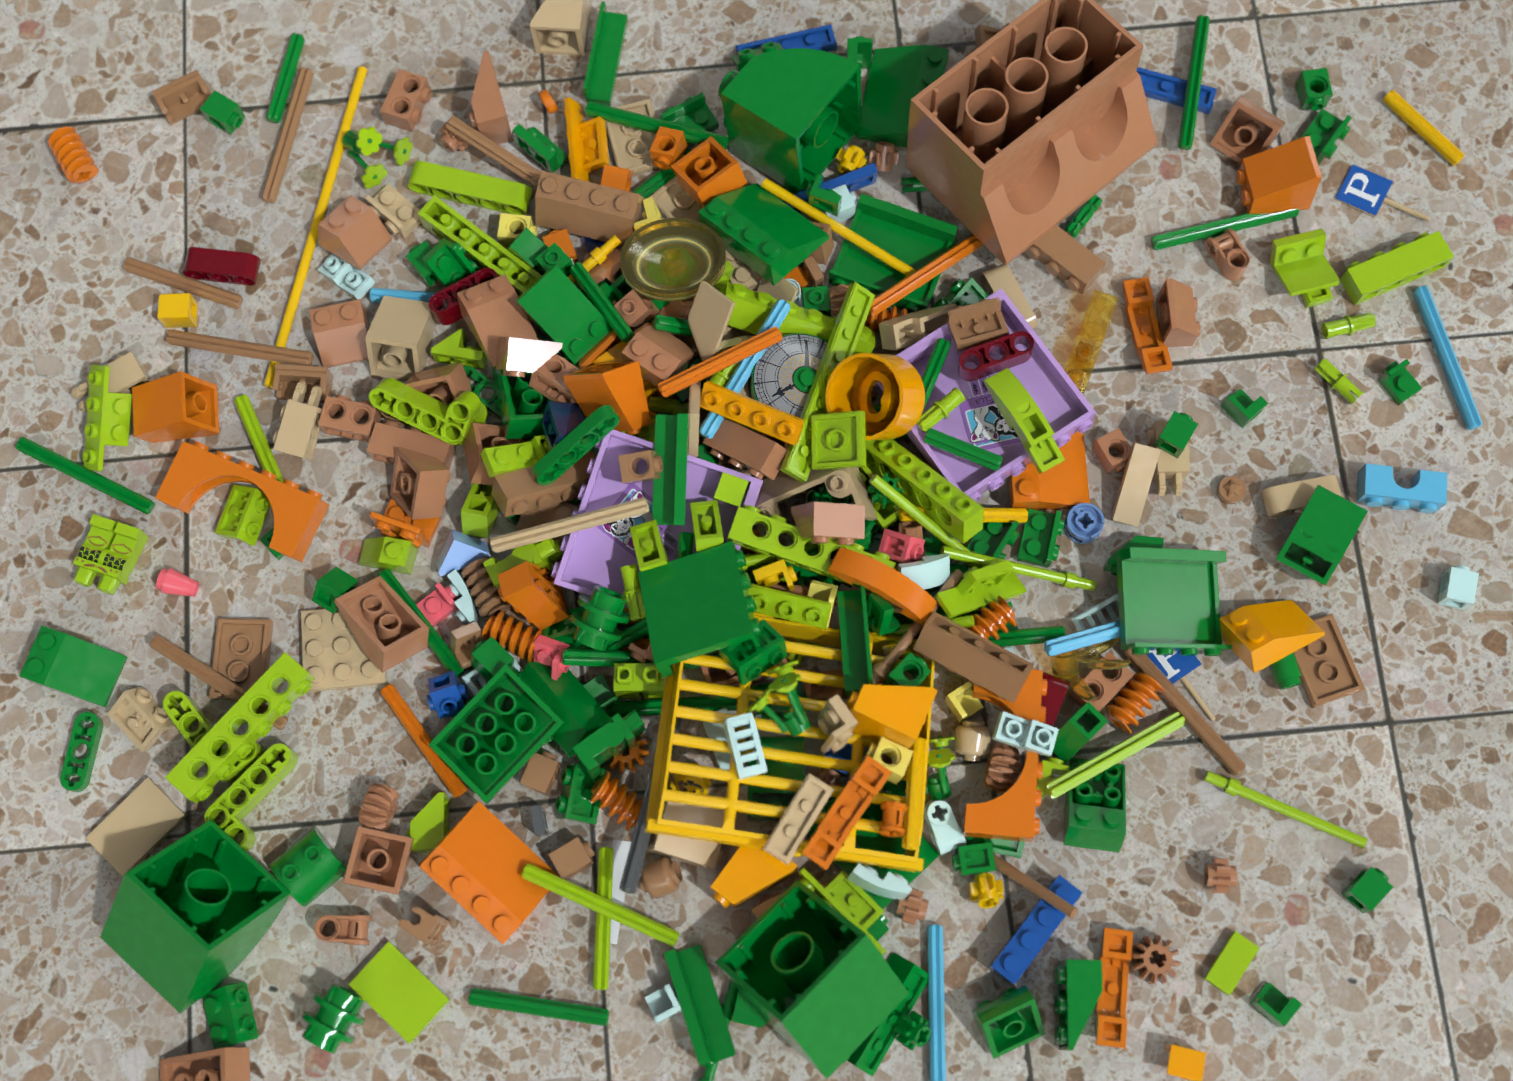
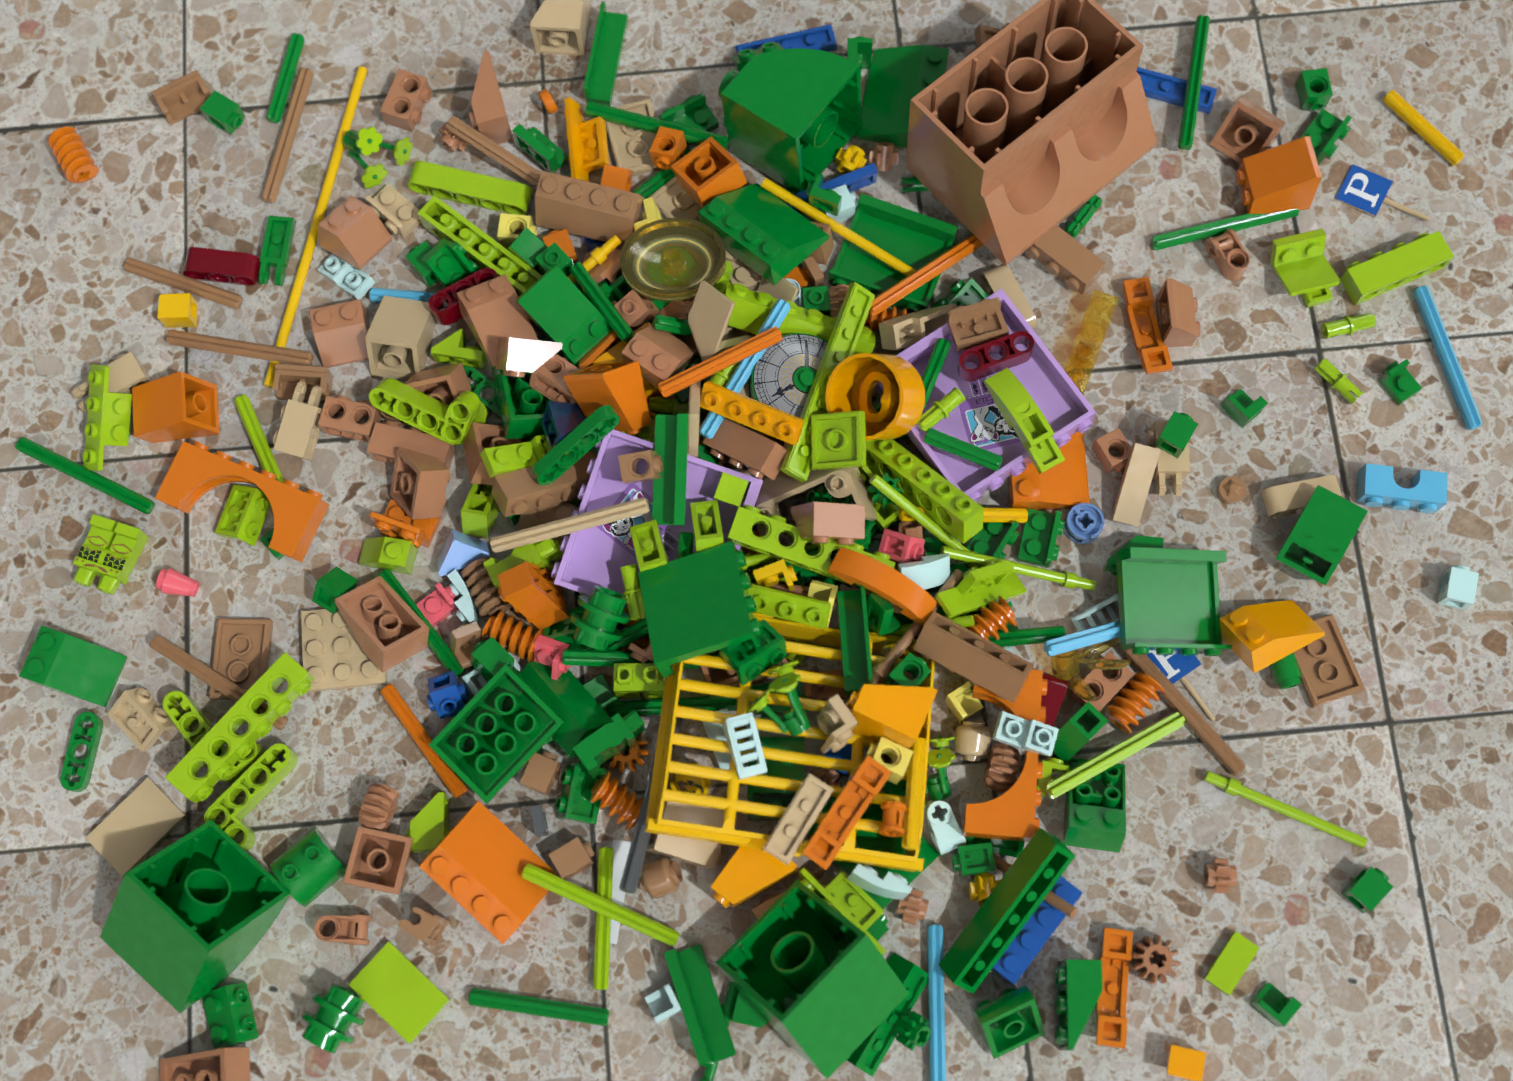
none -> green hinge [259,215,296,286]
none -> green brick [938,828,1076,994]

